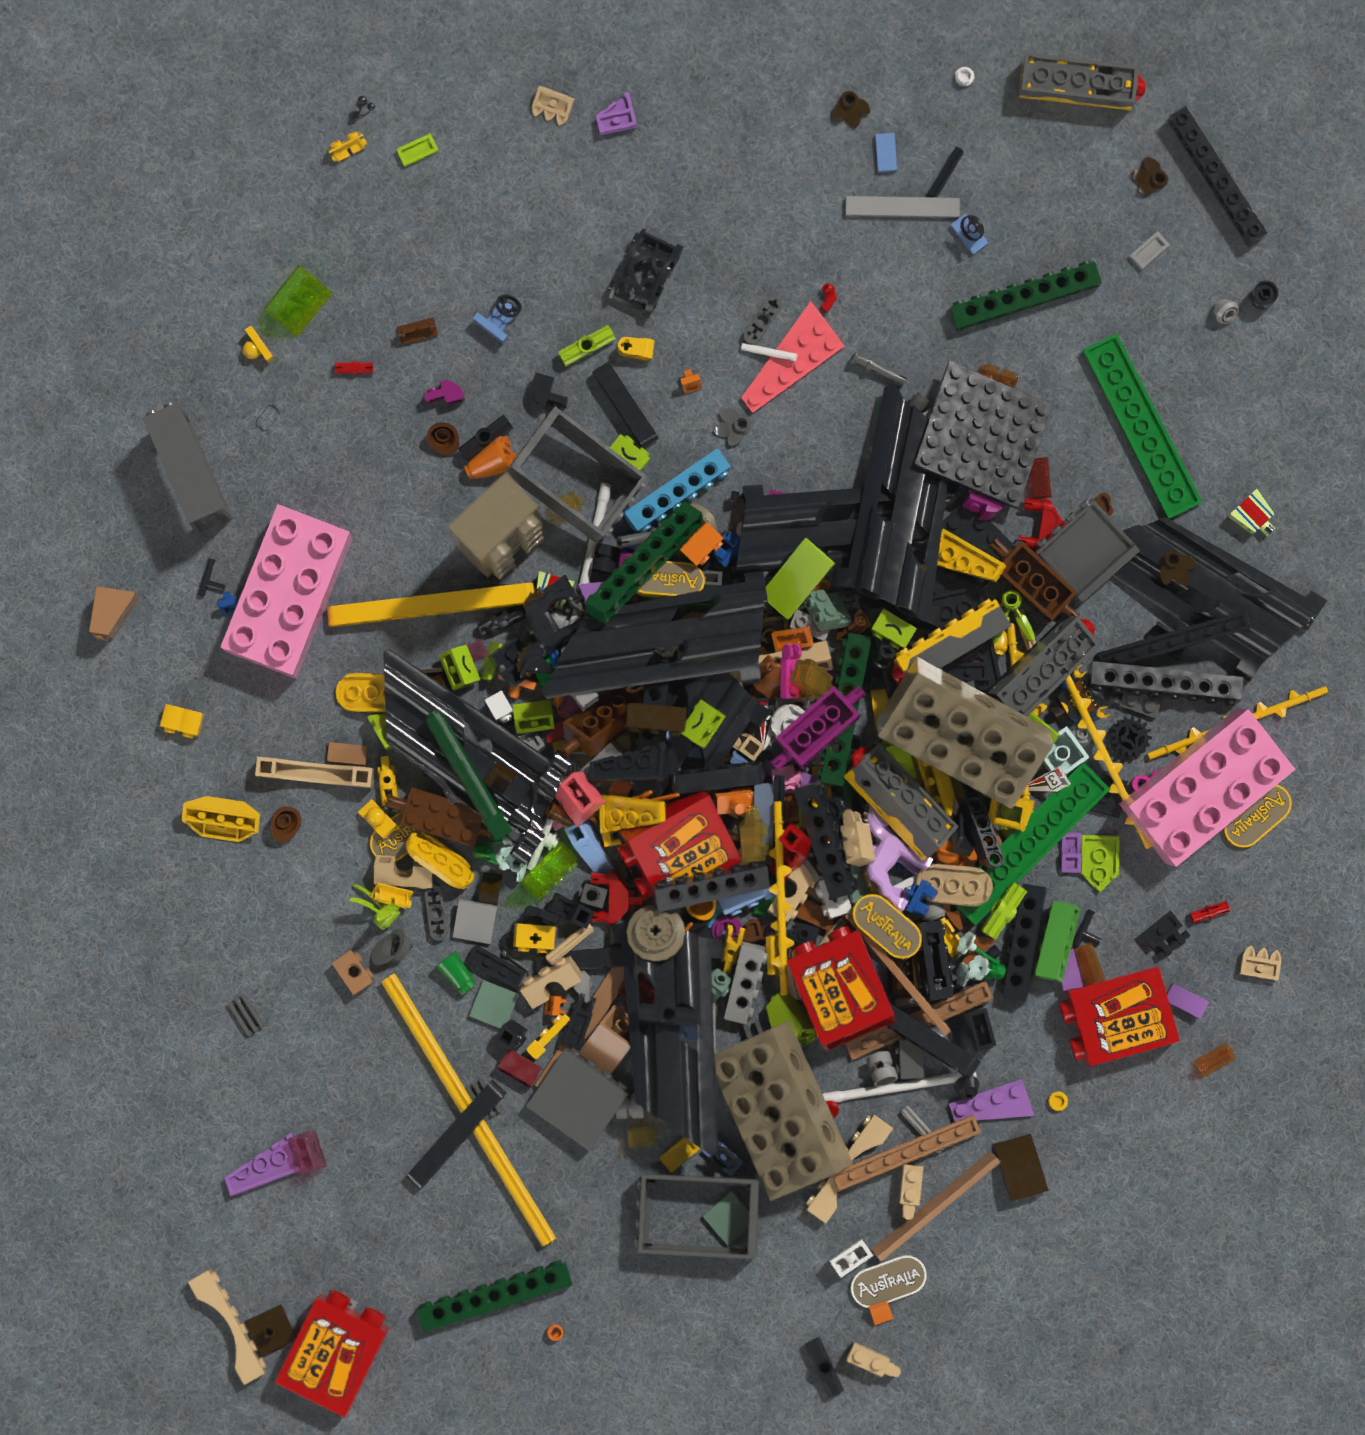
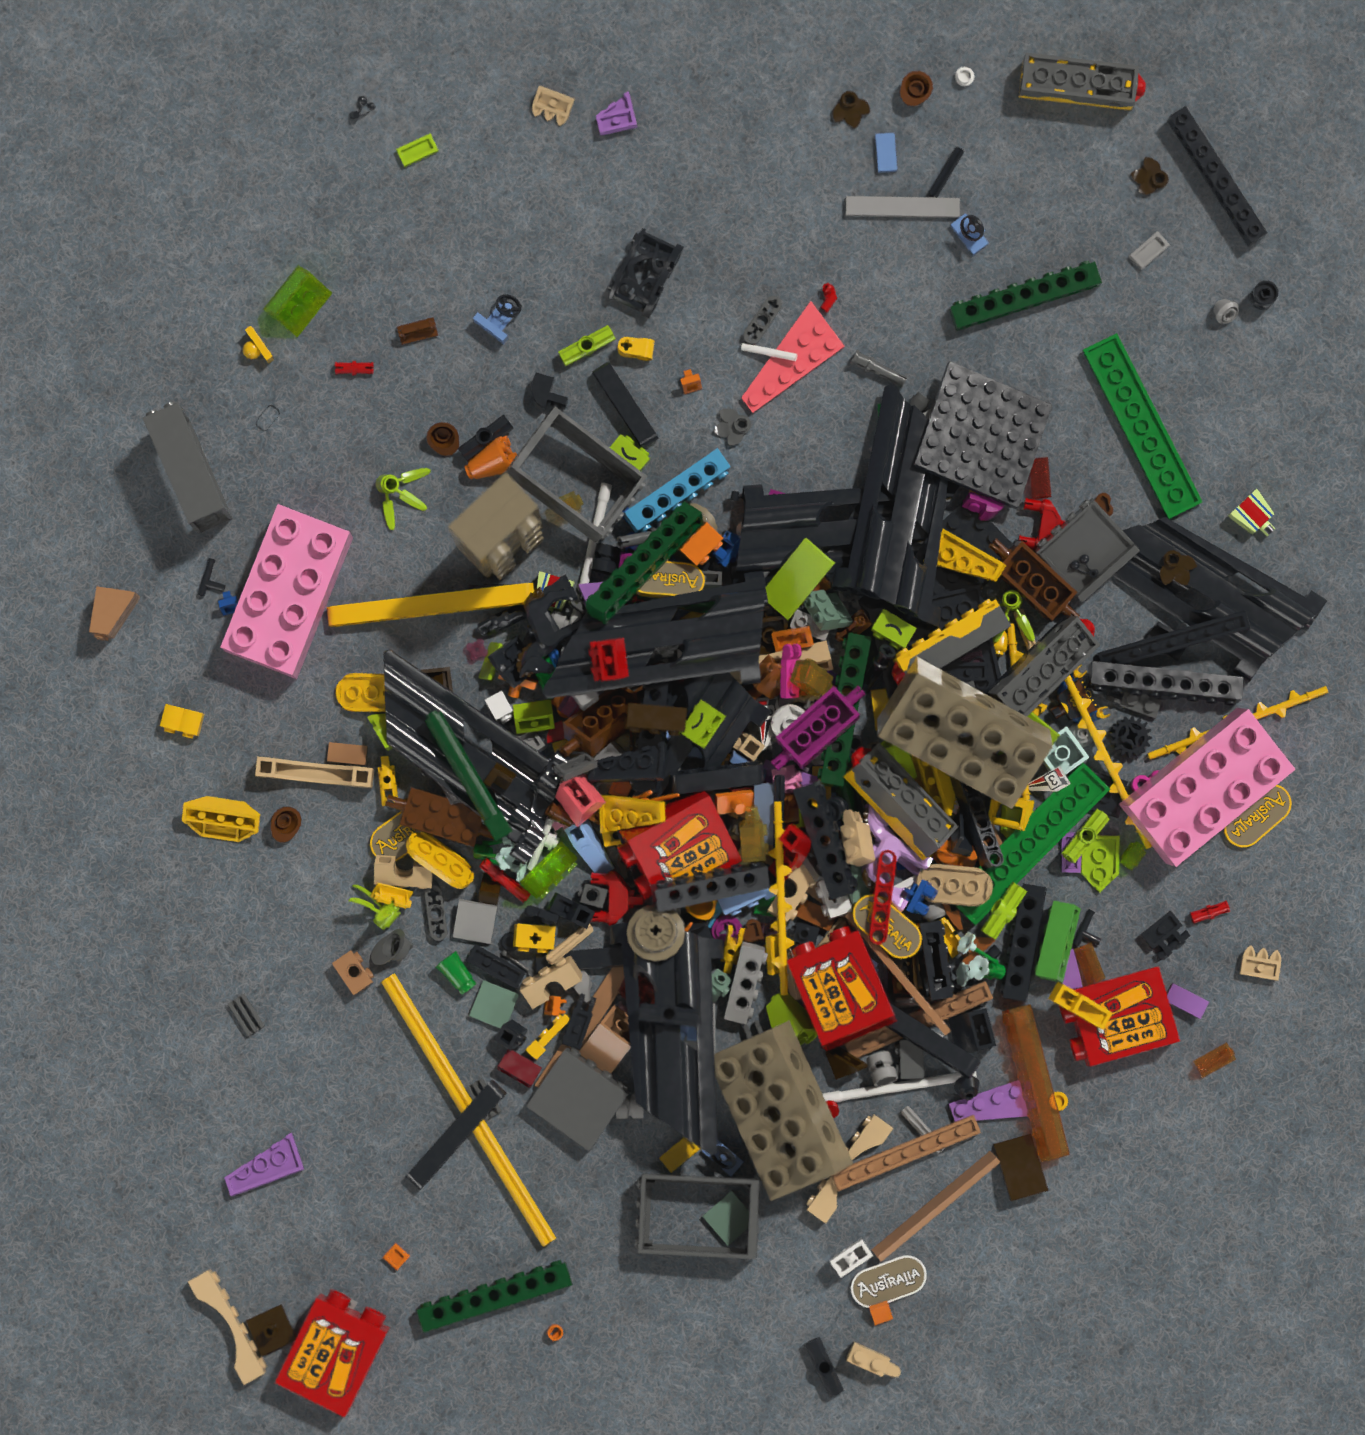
clear pink brick [289,1130,328,1175] -> none
yellow hinge [327,131,368,162] -> none
yellow tile [358,799,398,839] -> none
magenta brick [424,380,465,406] -> none
lime brick [439,645,481,691] -> none
clear yellow brick [628,1126,656,1148] -> none
tan hinge [899,1164,924,1220] -> none
clear orange hinge [980,363,1019,388] -> none
none -> lime plant [375,468,431,530]
none -> orange tile [383,1243,410,1270]
none -> red pin [479,858,531,903]
none -> dark grey tile [554,753,598,781]
none -> red brick [588,638,629,681]
none -> dark brown slope [826,1046,868,1080]
none -> red beam [869,850,897,945]
none -> reddish brown piece [900,71,933,106]
none -> clear orange brick [1002,1004,1070,1162]
none -> yellow slope [1048,982,1112,1030]
none -> lime piece [1061,809,1110,864]
none -> black piece [1070,554,1099,578]
none -> clear neon green brick [1119,841,1147,871]

